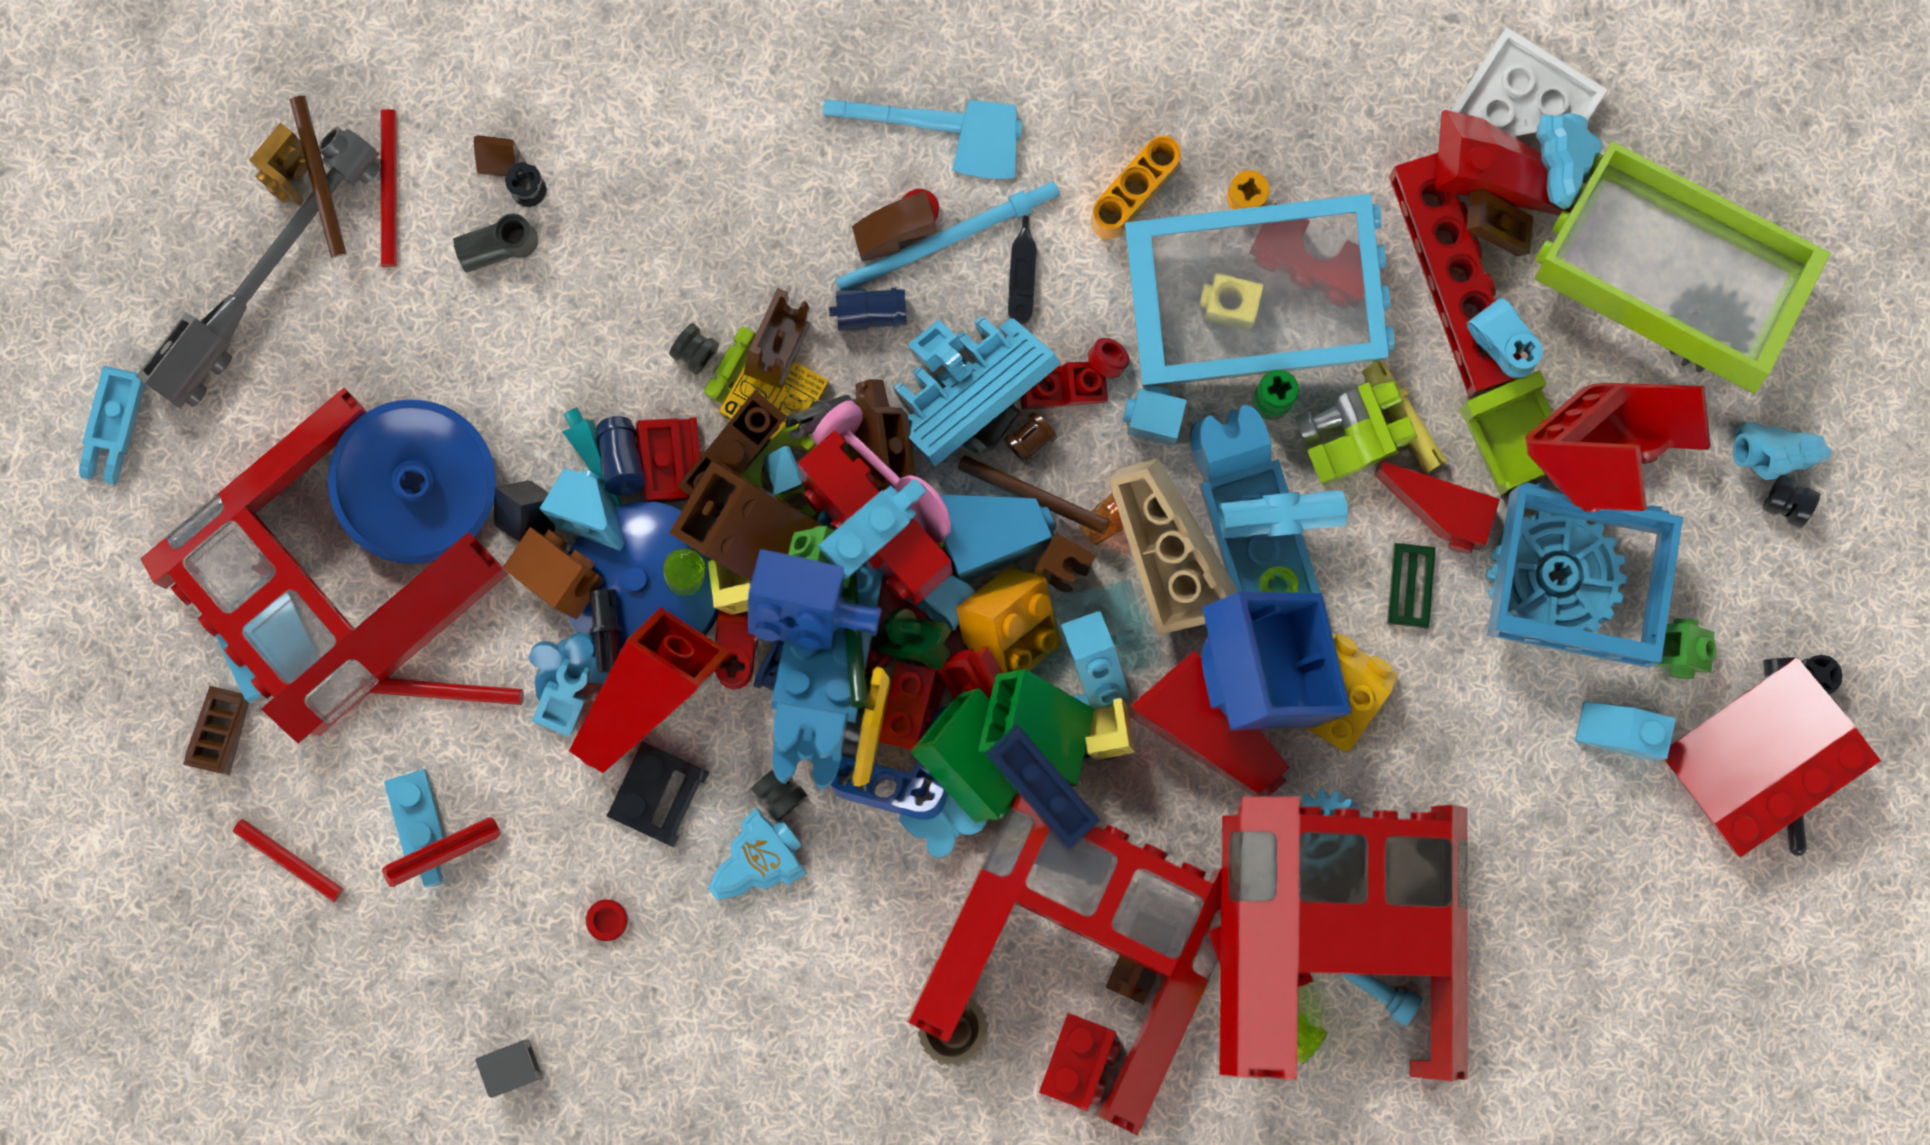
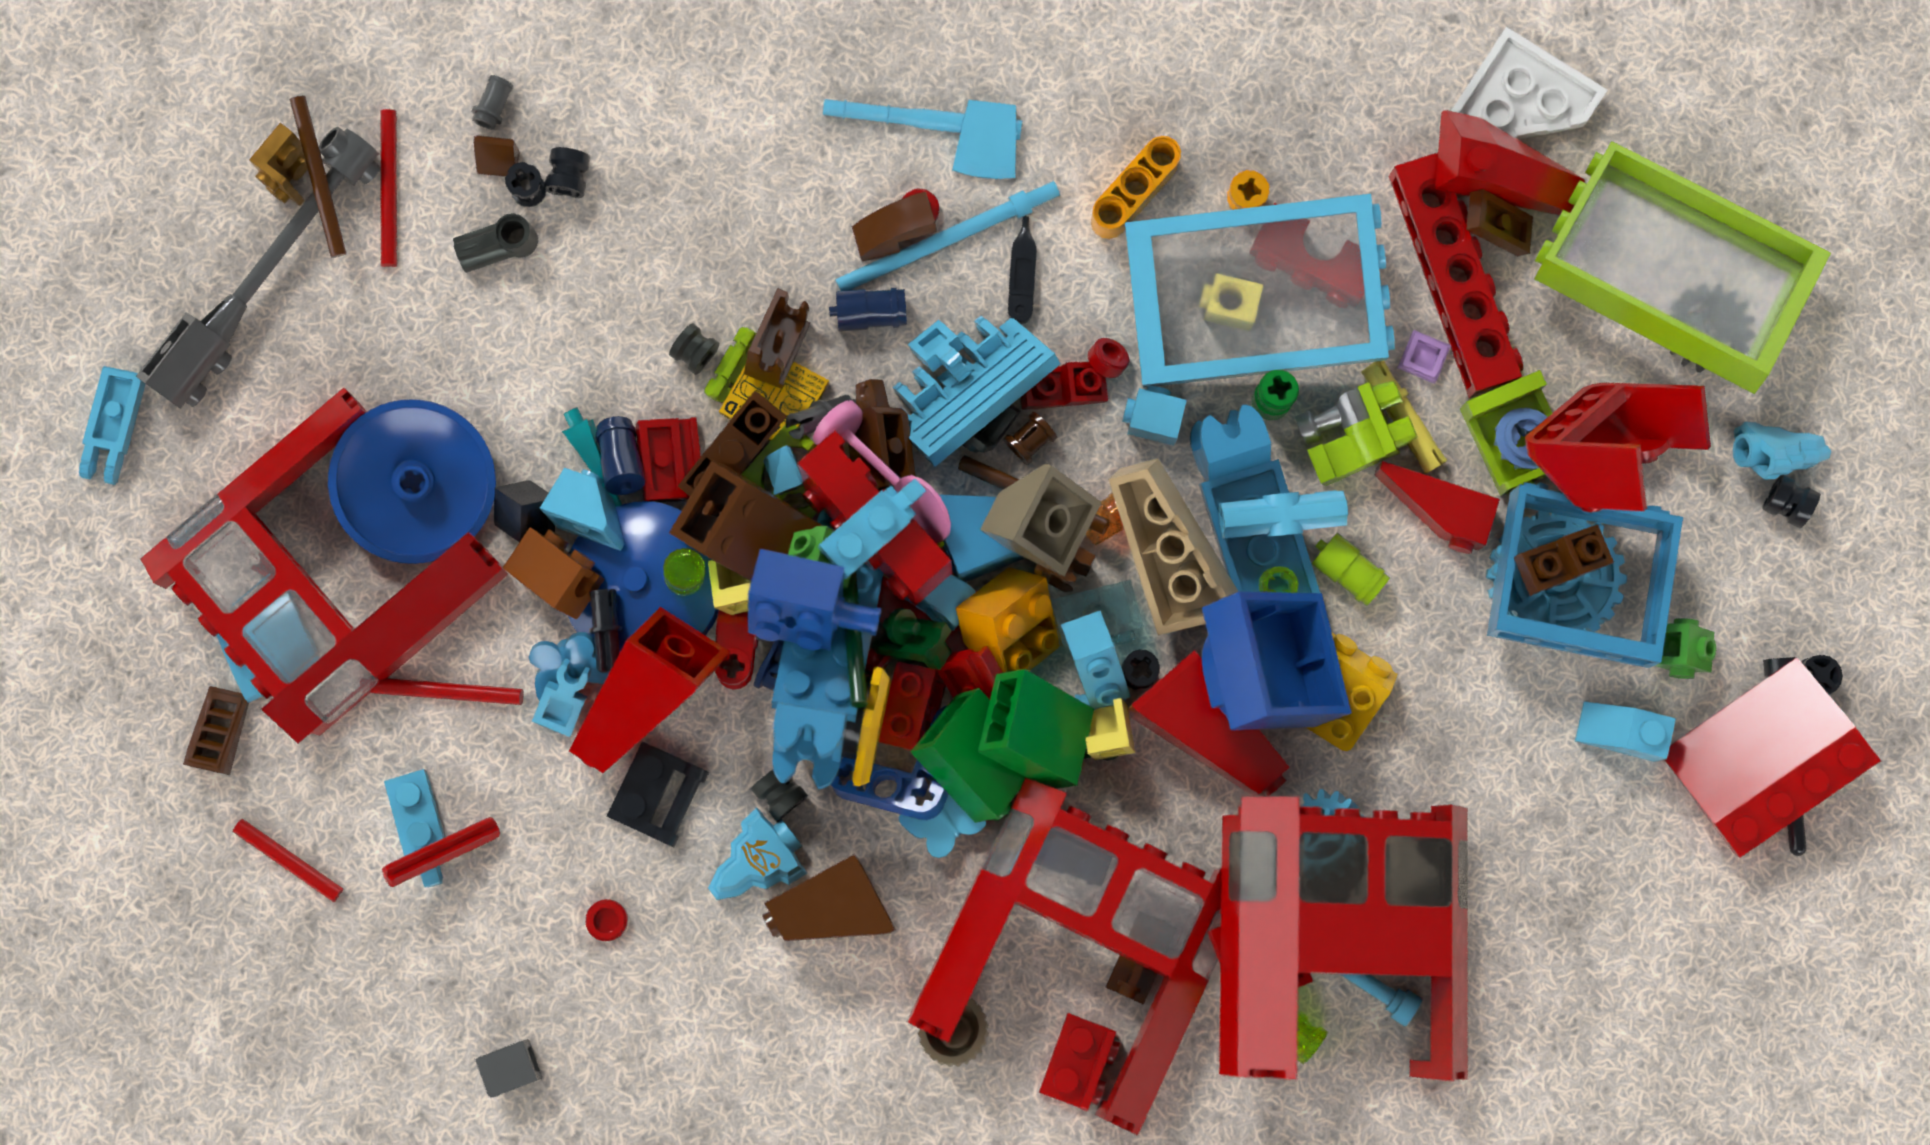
dark blue tile [984,725,1100,850] -> none
dark green tile [1387,543,1436,629] -> none
medium azure piece [1467,298,1543,379] -> none
medium azure rock [1537,113,1603,210] -> none
none -> dark grey pin [472,75,513,130]
none -> black wheel [544,147,591,198]
none -> reddish brown slope [762,854,896,941]
none -> dark tan slope [980,463,1102,576]
none -> black bush [1121,649,1160,690]
none -> lime piece [1311,532,1390,606]
none -> lavender tile [1397,330,1451,384]
none -> medium blue gear [1494,408,1547,471]
none -> reddish brown slope [1513,524,1614,596]

